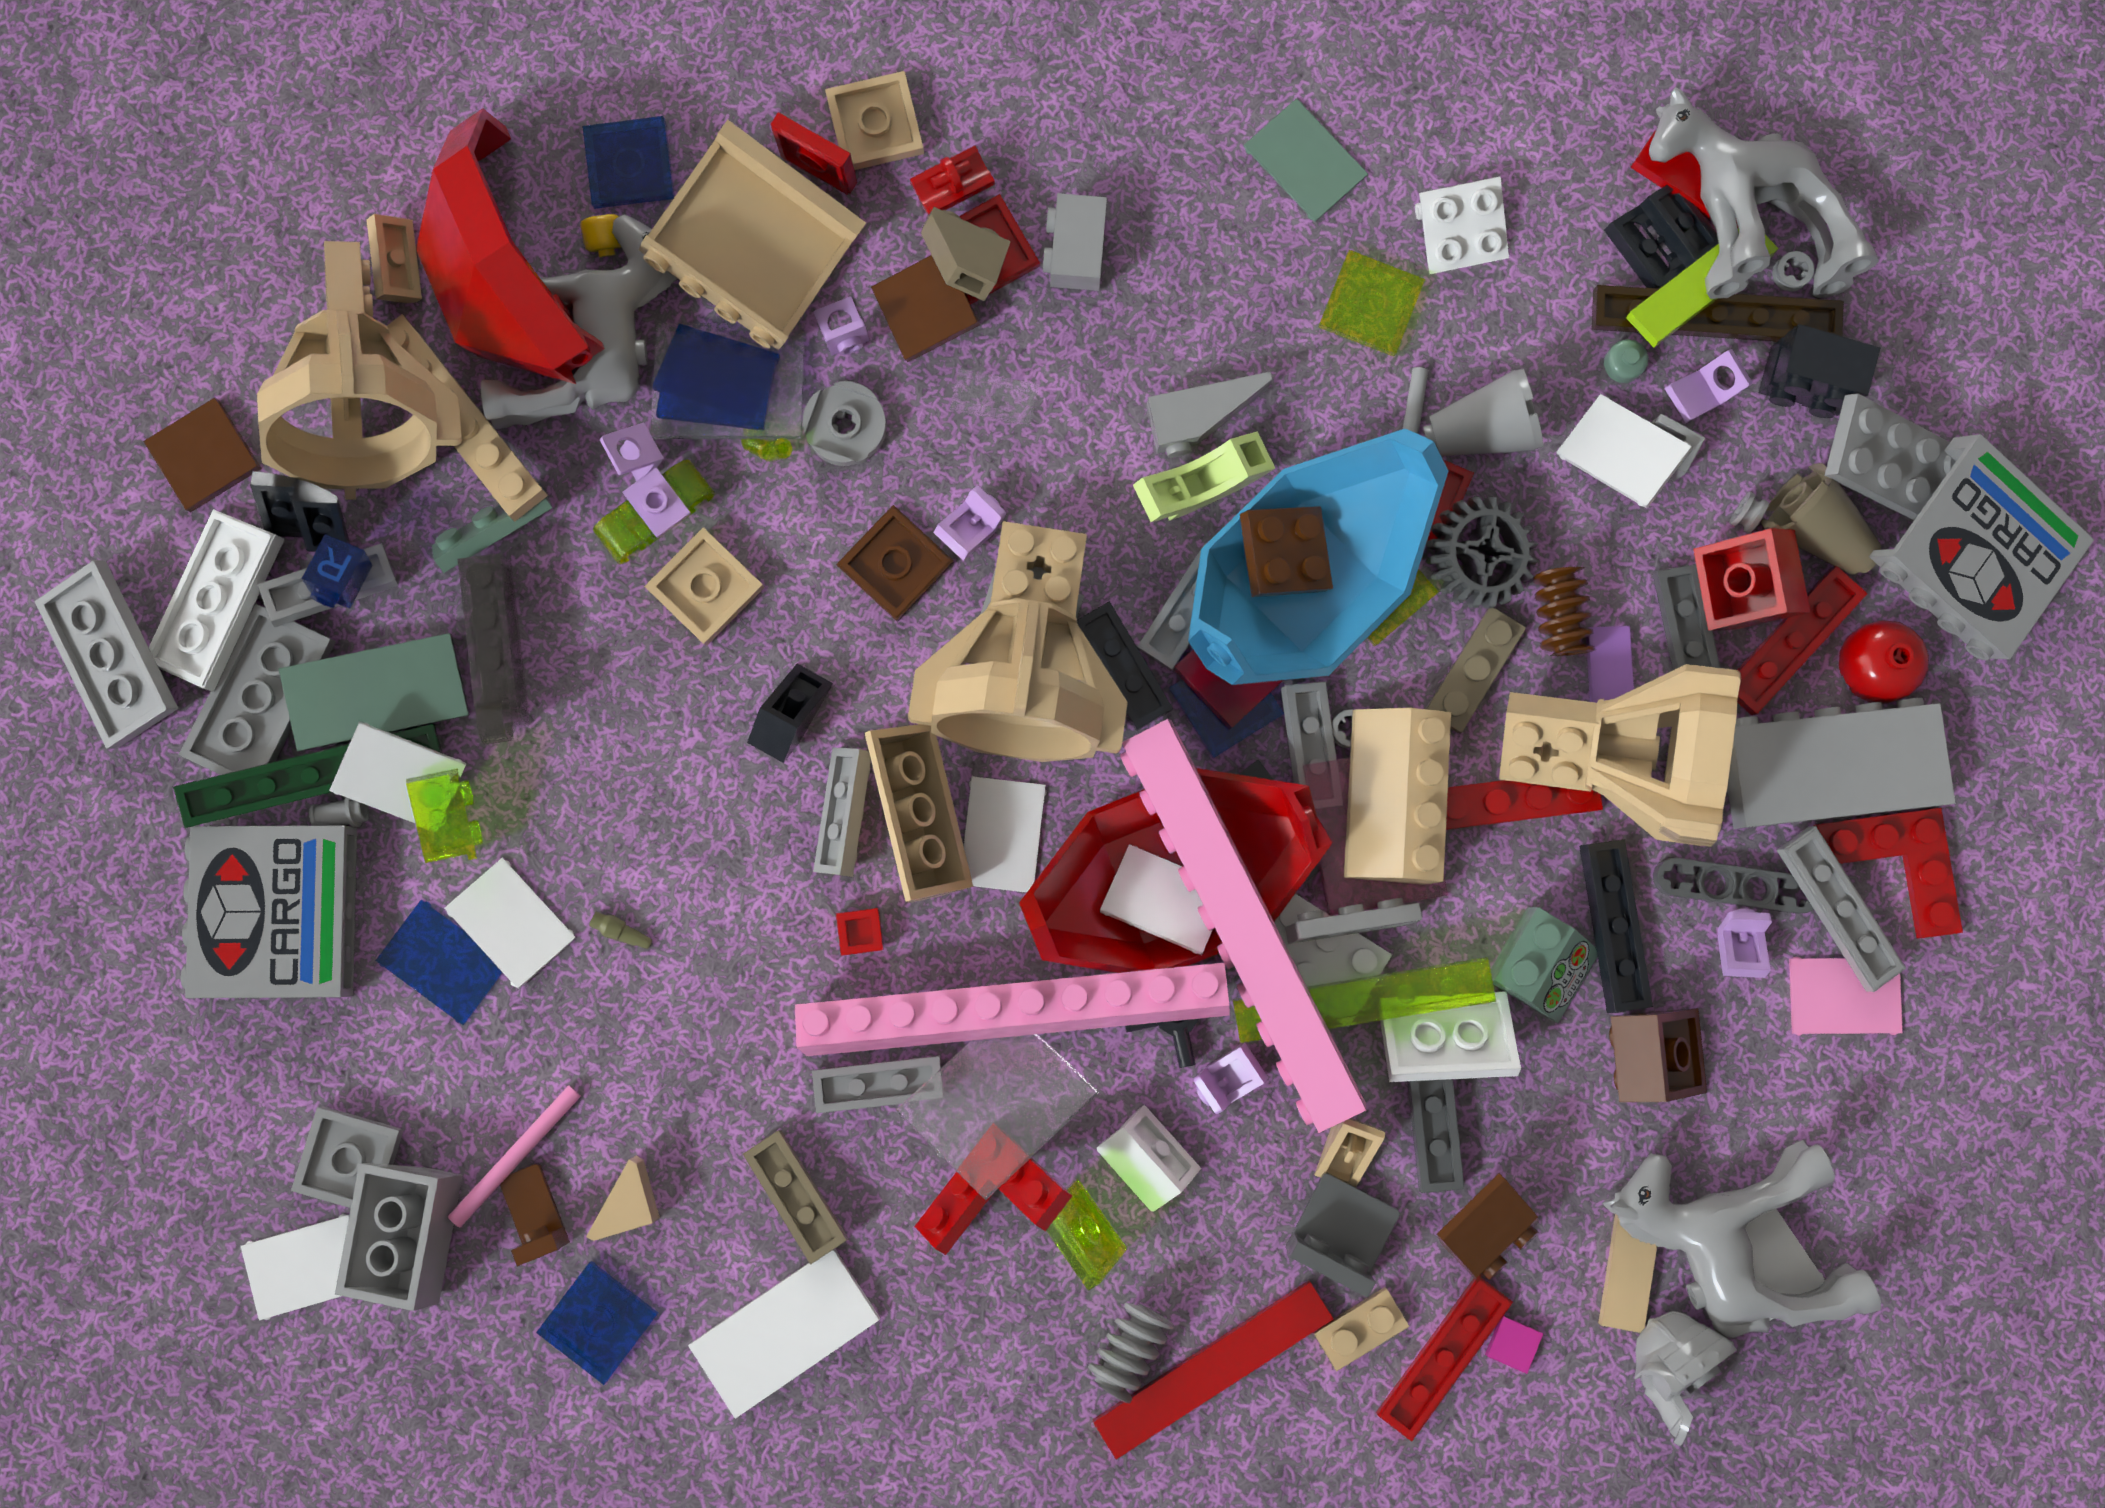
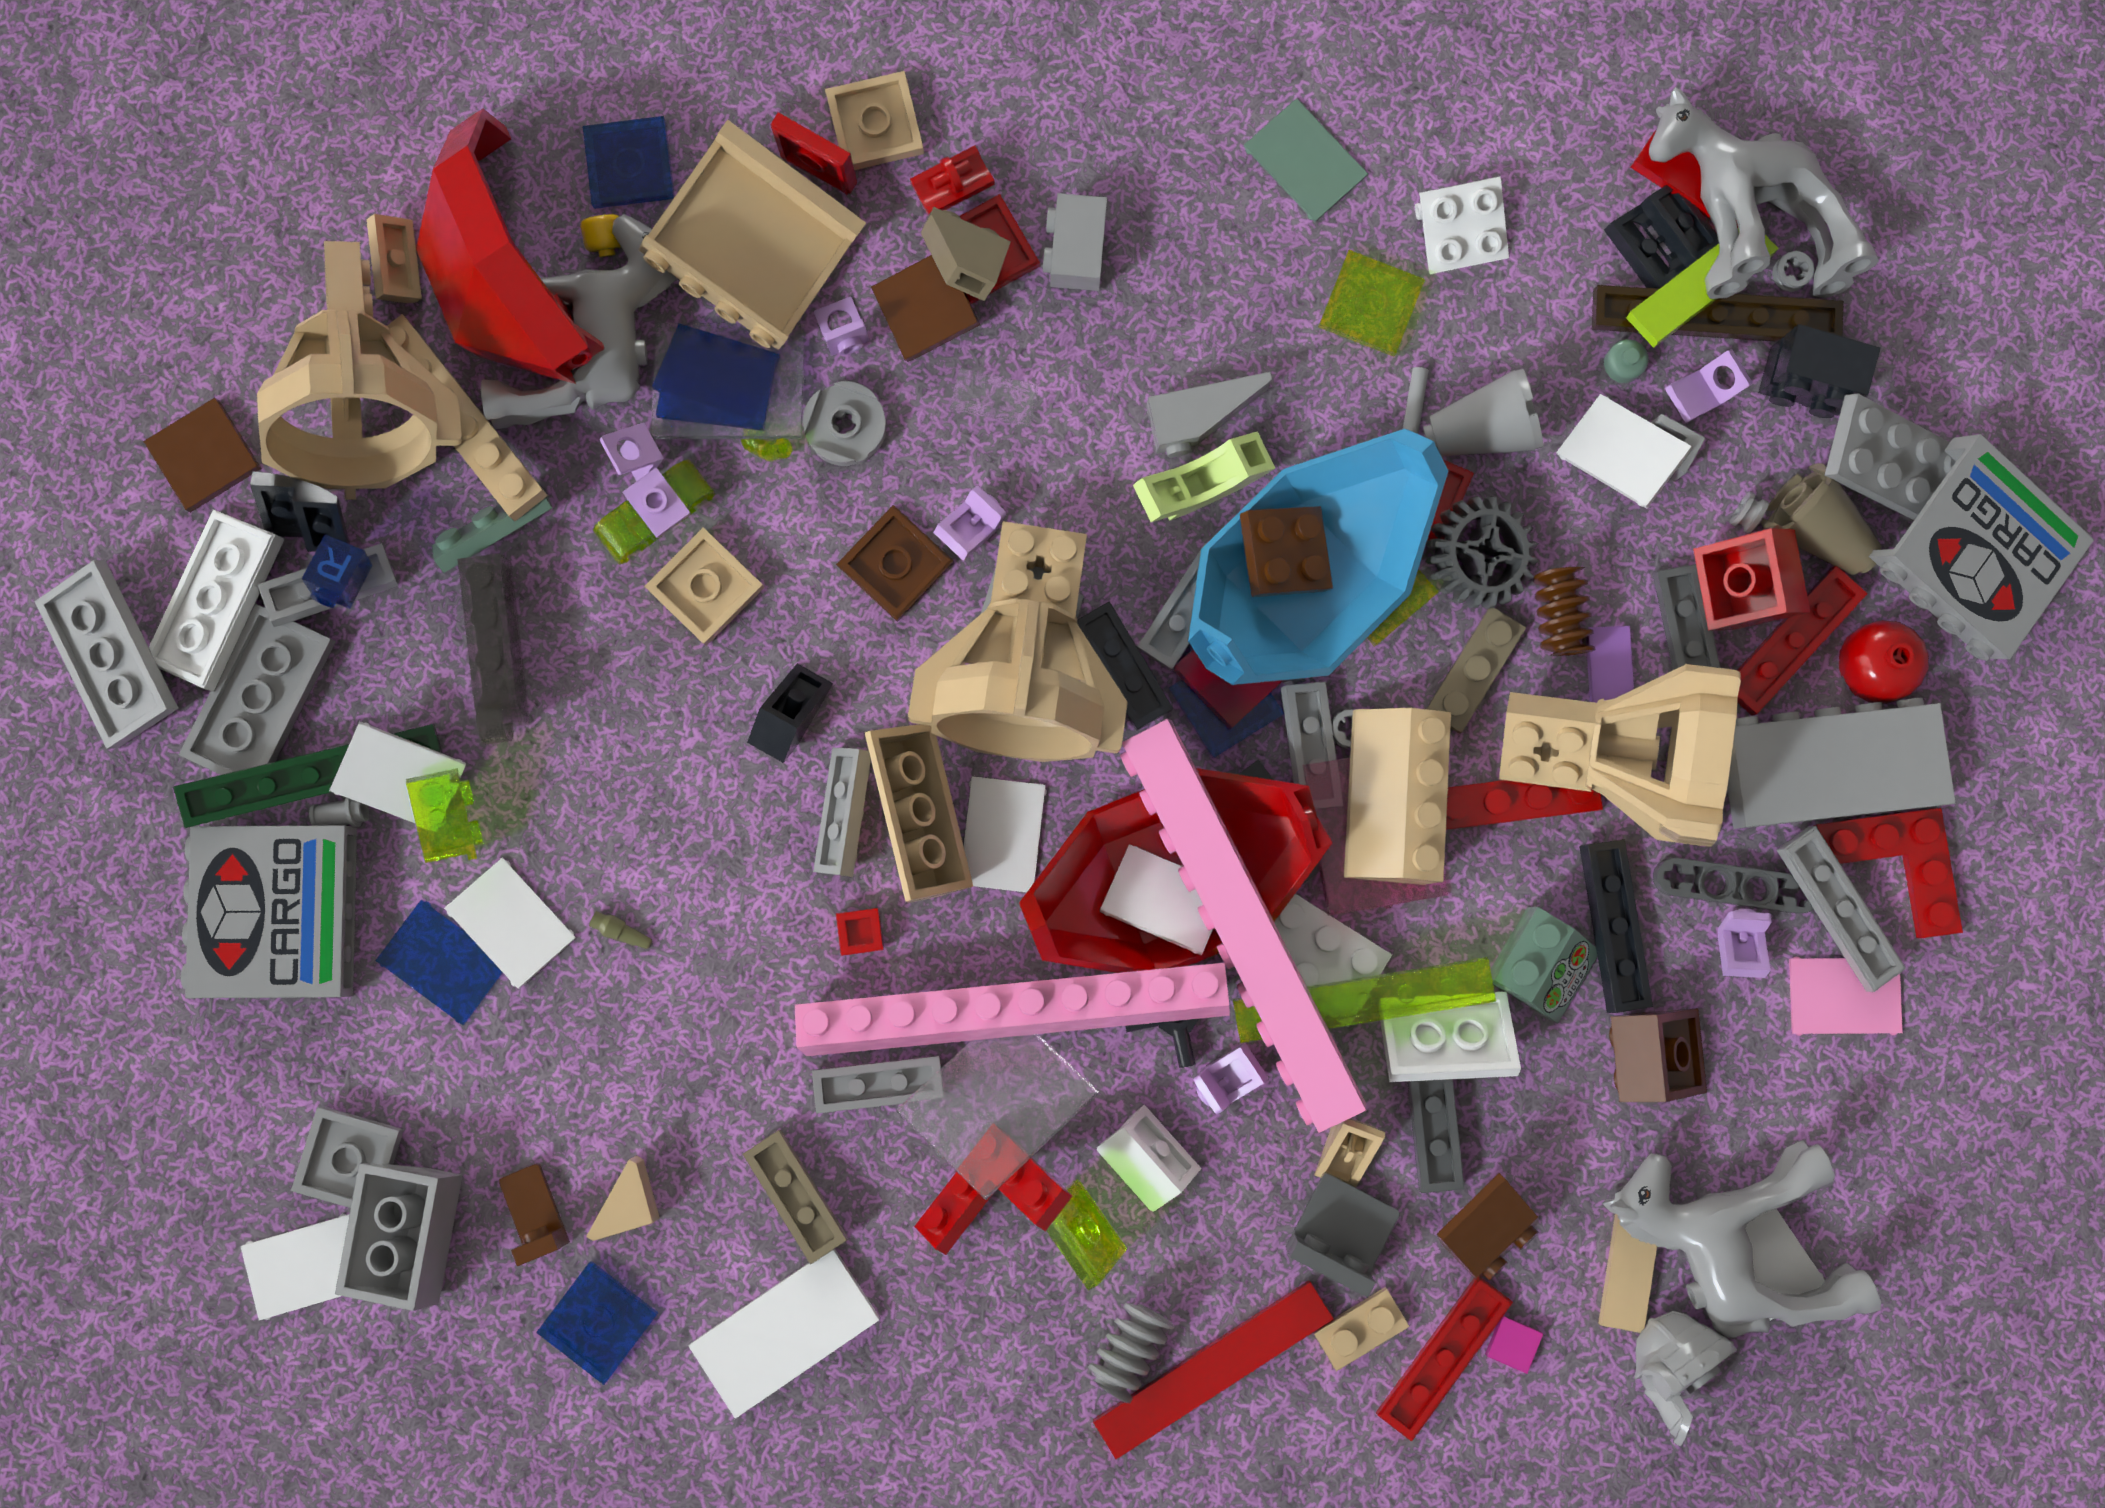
sand green tile [278,633,470,752] -> none
bright pink bar [447,1085,581,1228] -> none
light grey plate [1285,898,1422,944] -> none

